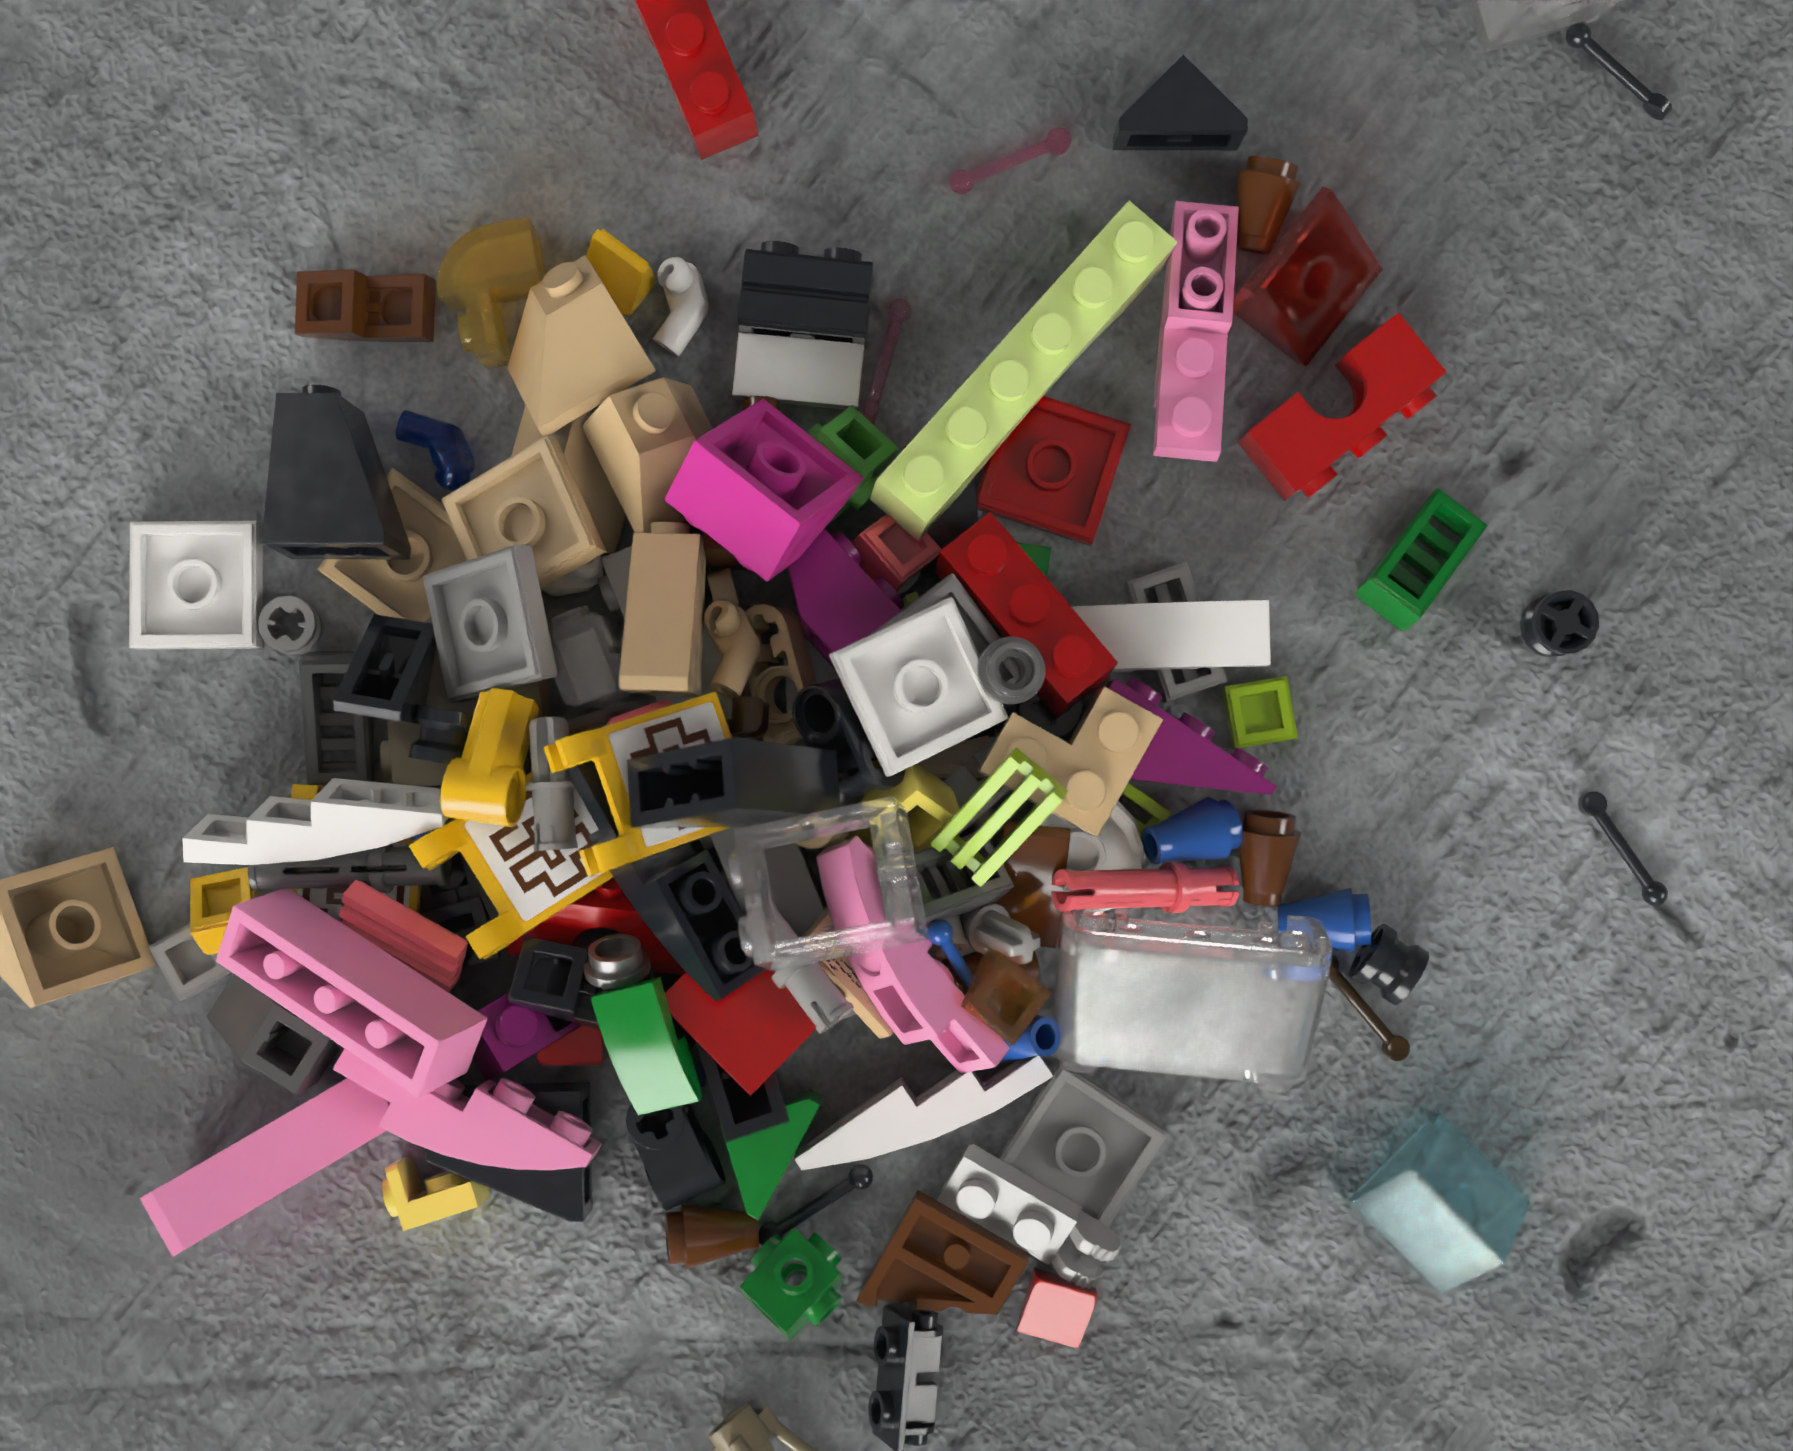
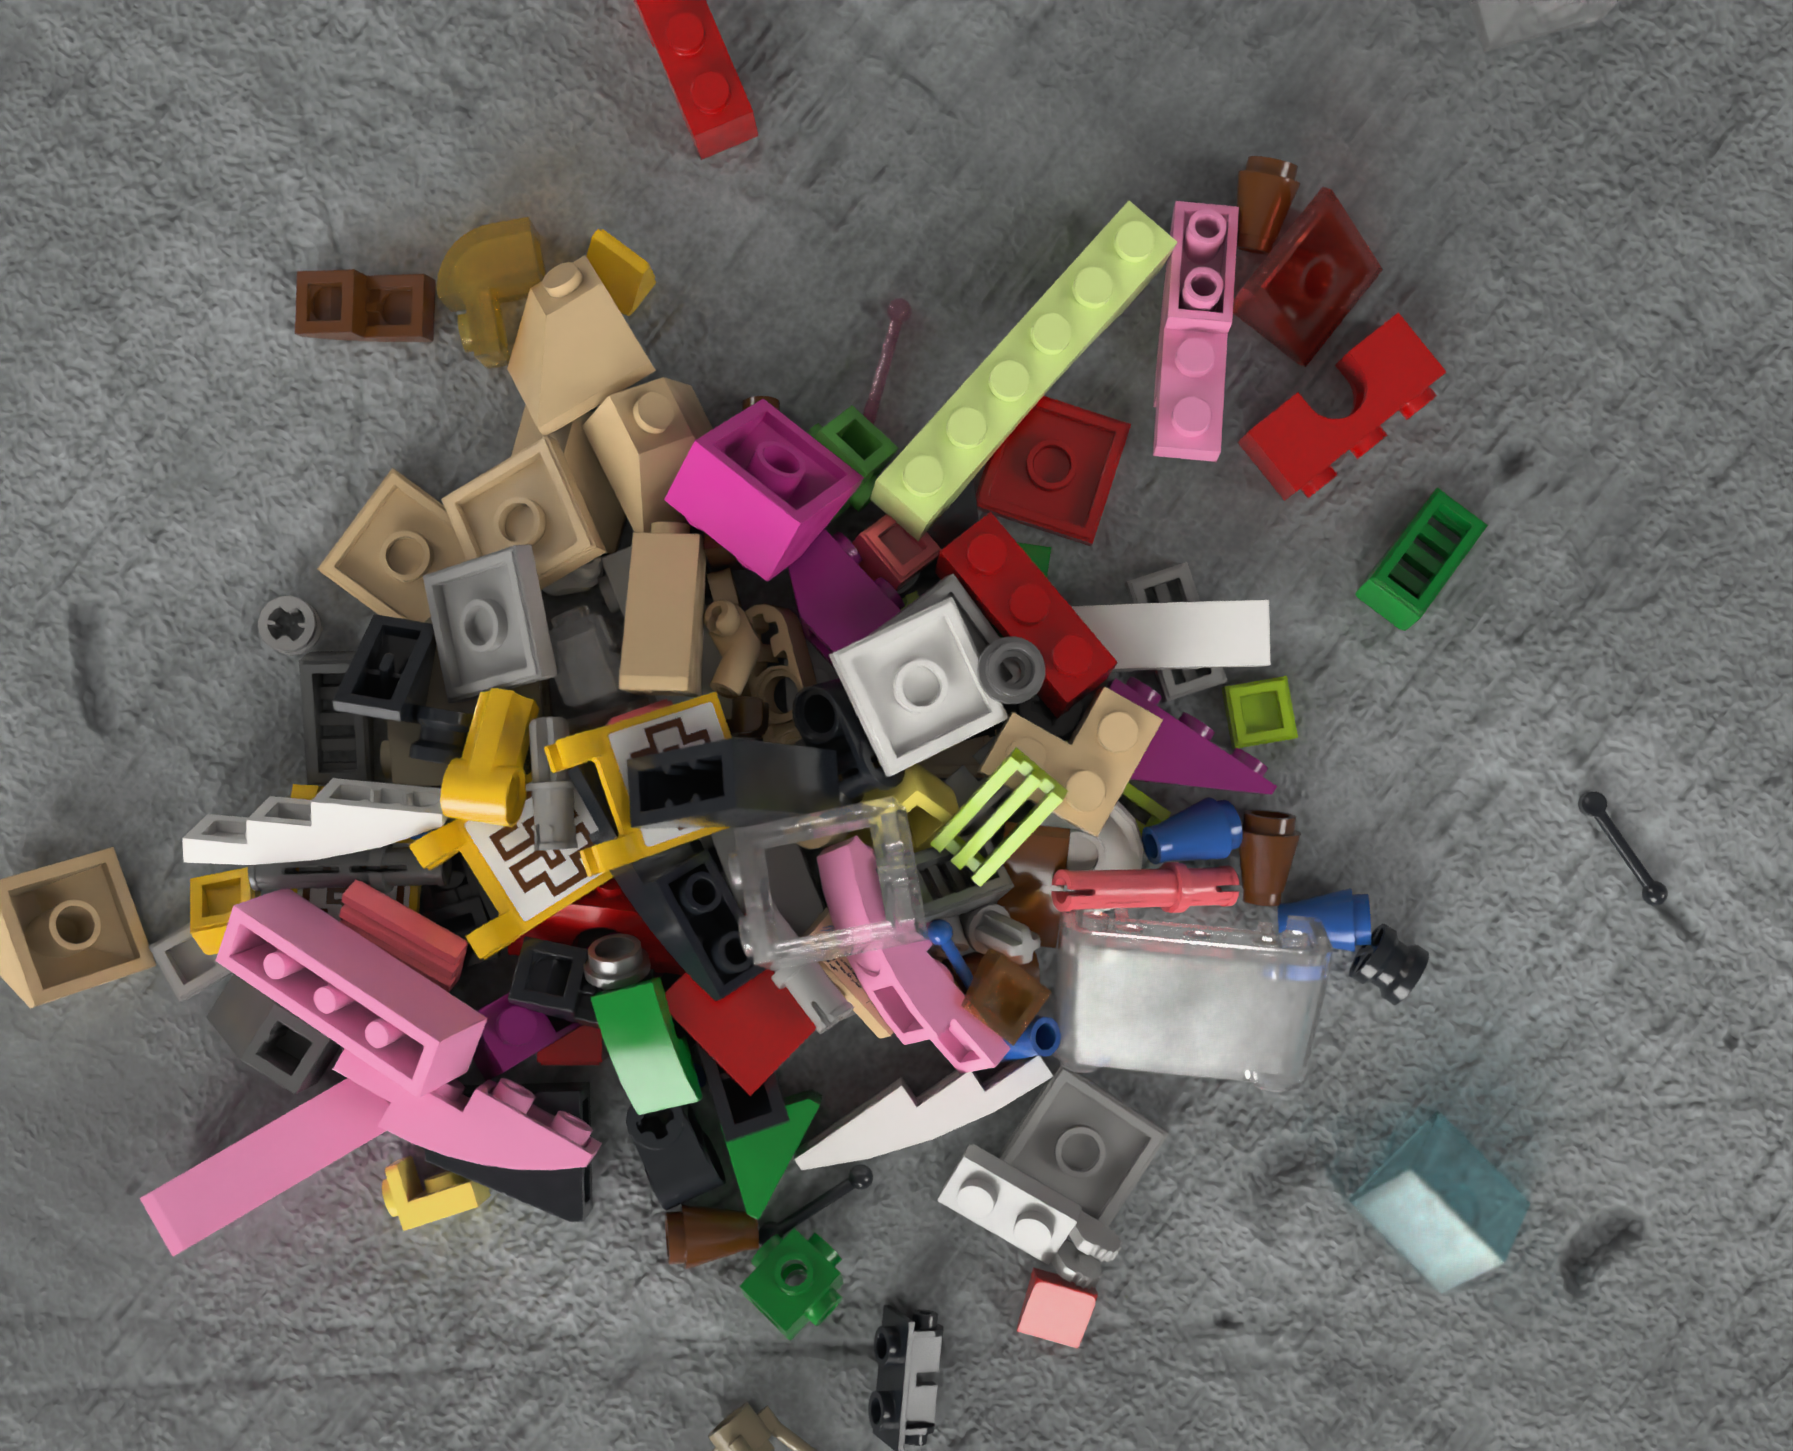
white tile [129,521,263,649] -> none
black slope [261,385,411,560] -> none
clear blue arm [396,410,475,490] -> none
white arm [653,257,709,357] -> none
white tile [732,332,864,410] -> none
black brick [738,241,874,349] -> none
reddish brown wing [856,1189,1029,1315] -> none
clear pink hinge [949,127,1072,195] -> none
black slope [1113,55,1248,151] -> none
dark brown hinge [1314,953,1410,1061] -> none
black wheel [1520,590,1599,657] -> none
black hinge [1566,23,1672,120] -> none

